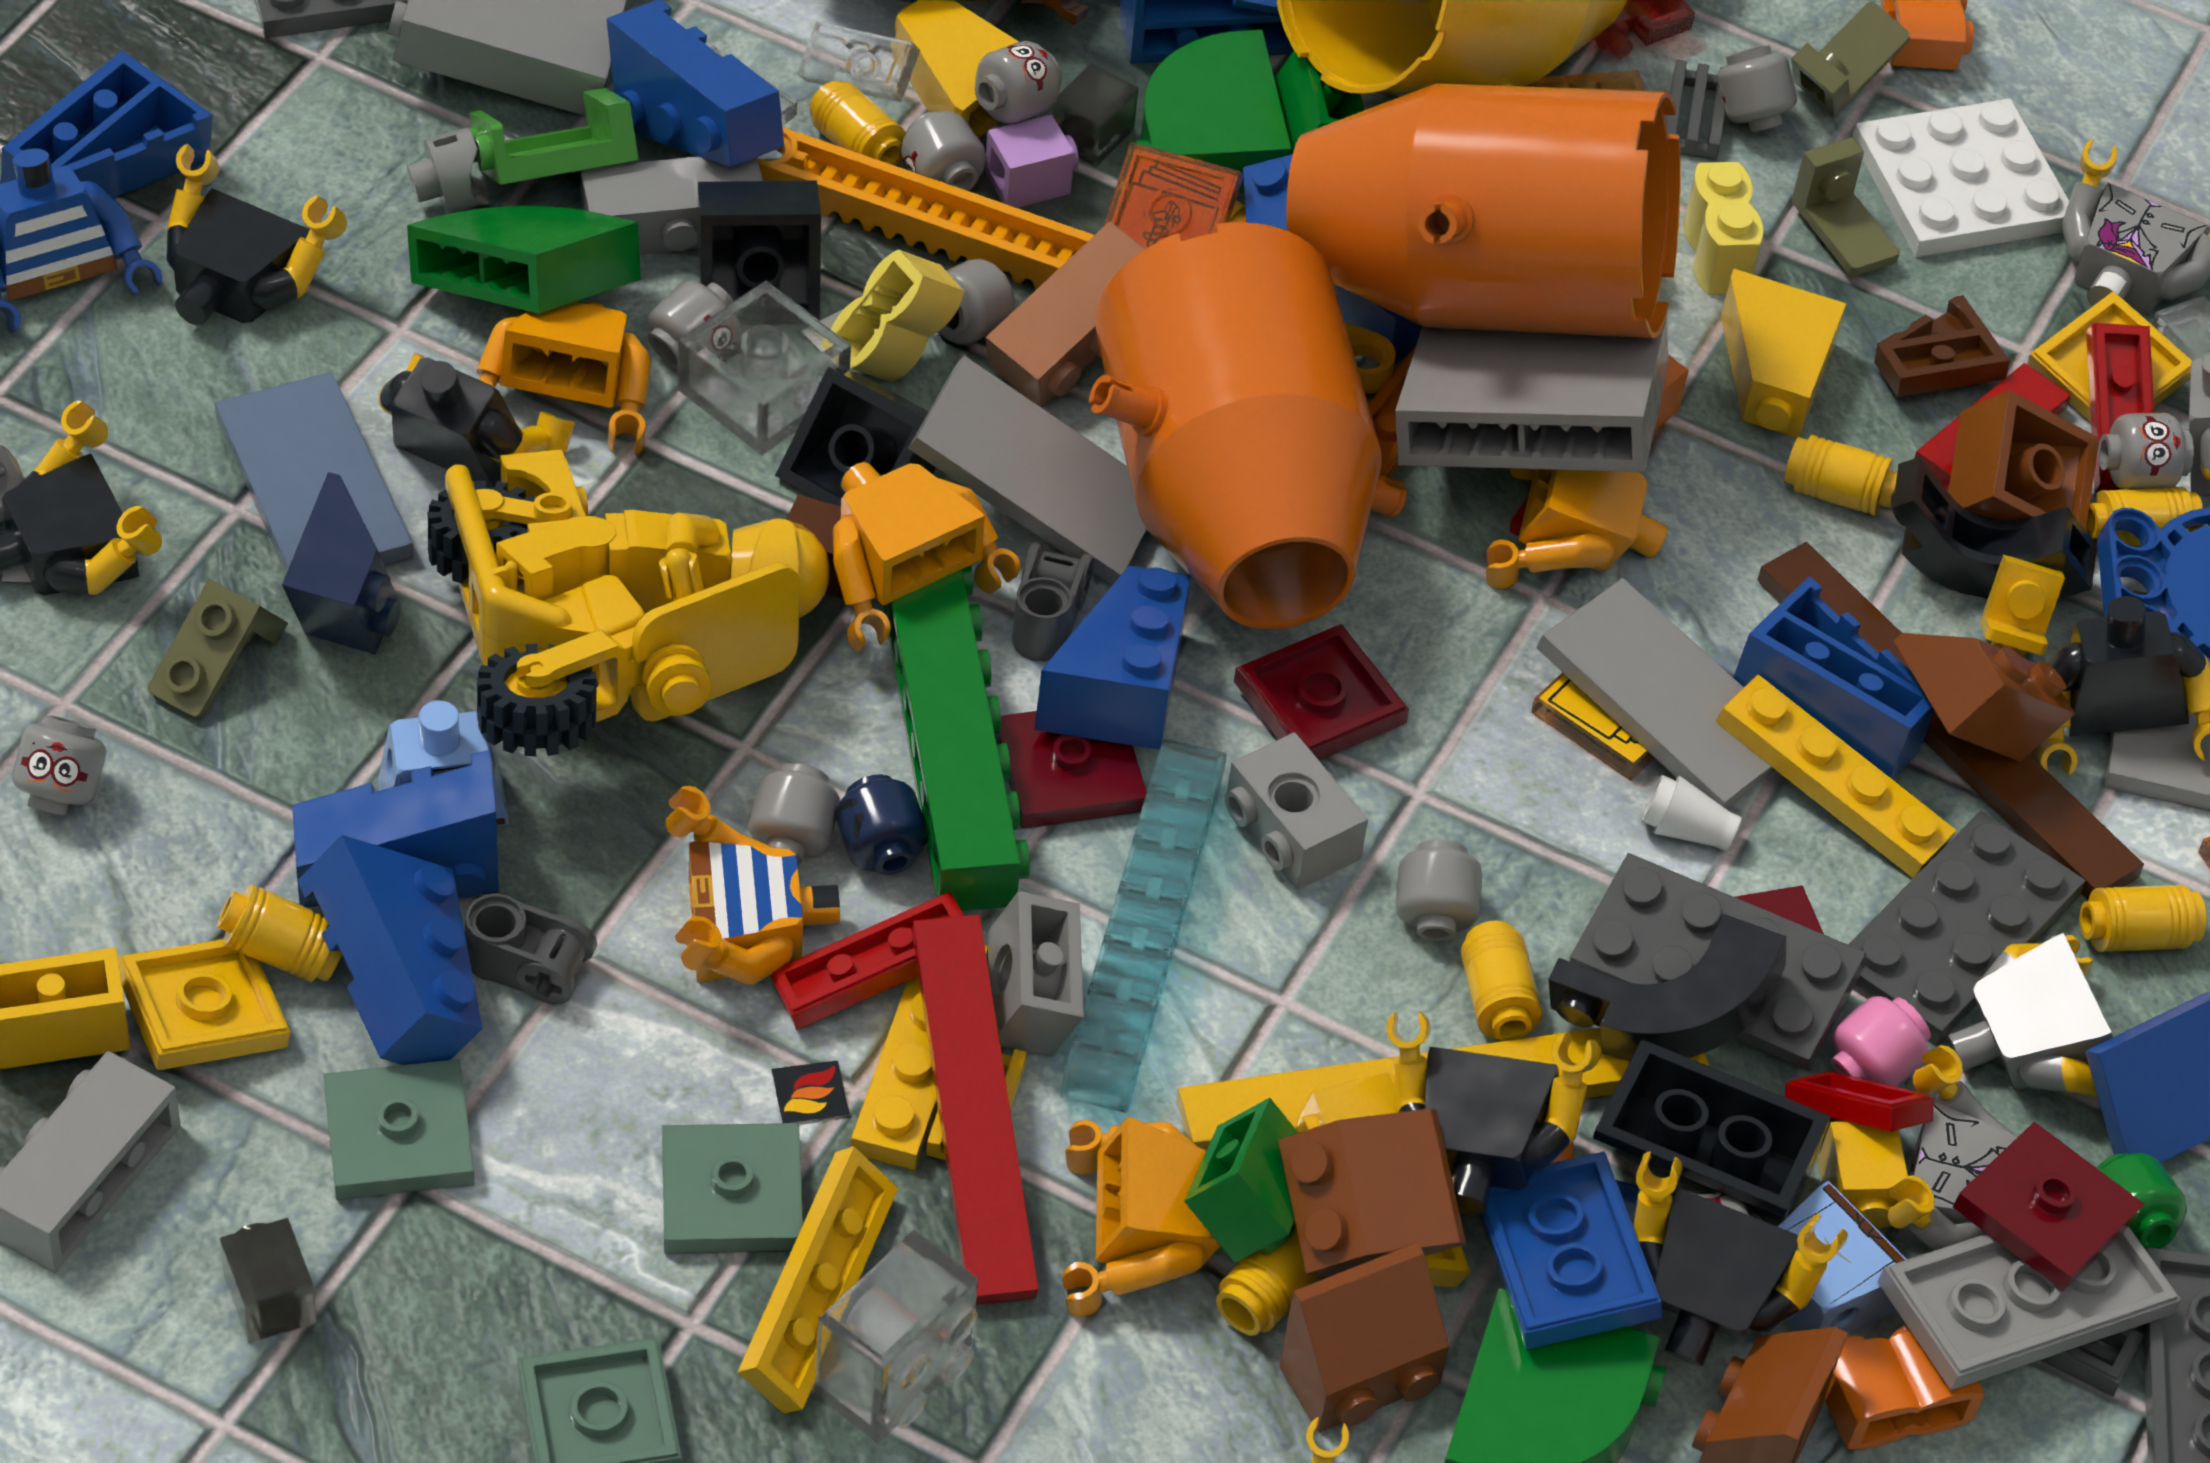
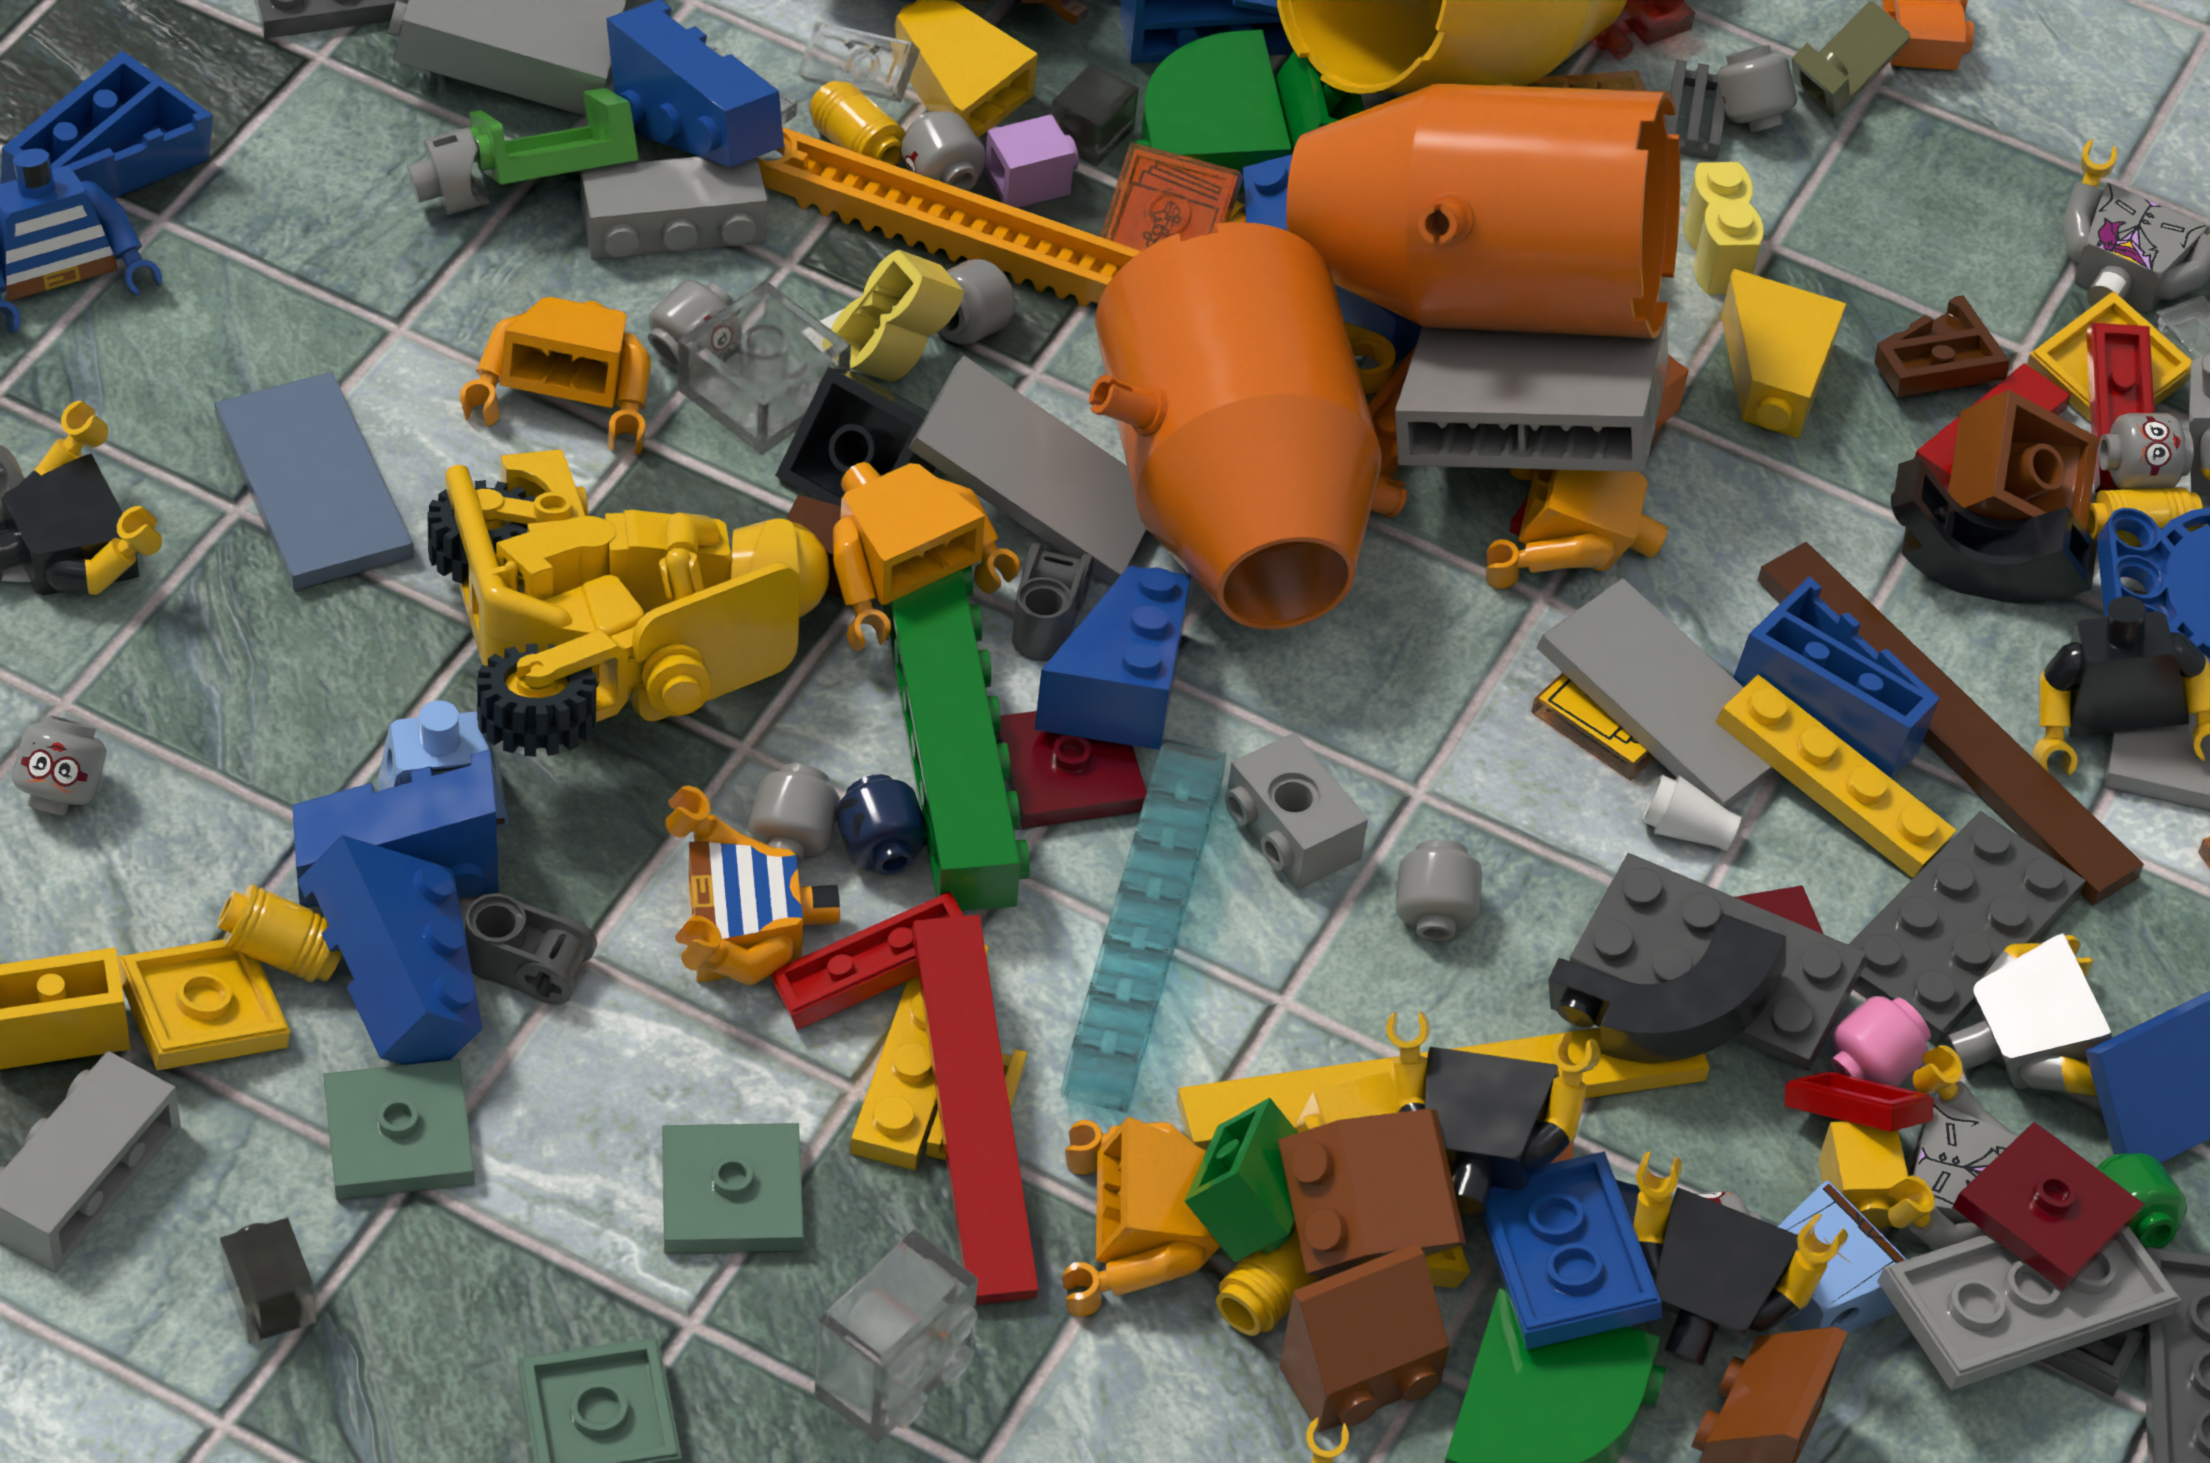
olive bracket [148,578,288,719] -> none
black torso [166,144,347,326] -> none
dark blue slope [282,472,401,655] -> none
black torso [378,353,575,488] -> none
green brick [407,206,641,314] -> none
black slope [698,180,821,321] -> none
yellow plate [737,1147,898,1414] -> none
black sticker [771,1060,849,1123] -> none
light grey head [975,41,1062,124] -> none
nougat brick [986,221,1145,408] -> none
light grey brick [988,891,1084,1056] -> none
dark red plate [1234,624,1409,761] -> none
yellow head [1460,920,1543,1041] -> none
black slope [1592,1039,1831,1218] -> none
yellow head [1784,434,1897,516] -> none
olive bracket [1791,137,1900,276] -> none
orange brick [1825,1325,1985,1450] -> none
white plate [1852,98,2069,258] -> none
dark orange slope [1893,633,2075,762] -> none
yellow bracket [1980,555,2065,658] -> none
yellow head [2079,885,2207,952] -> none

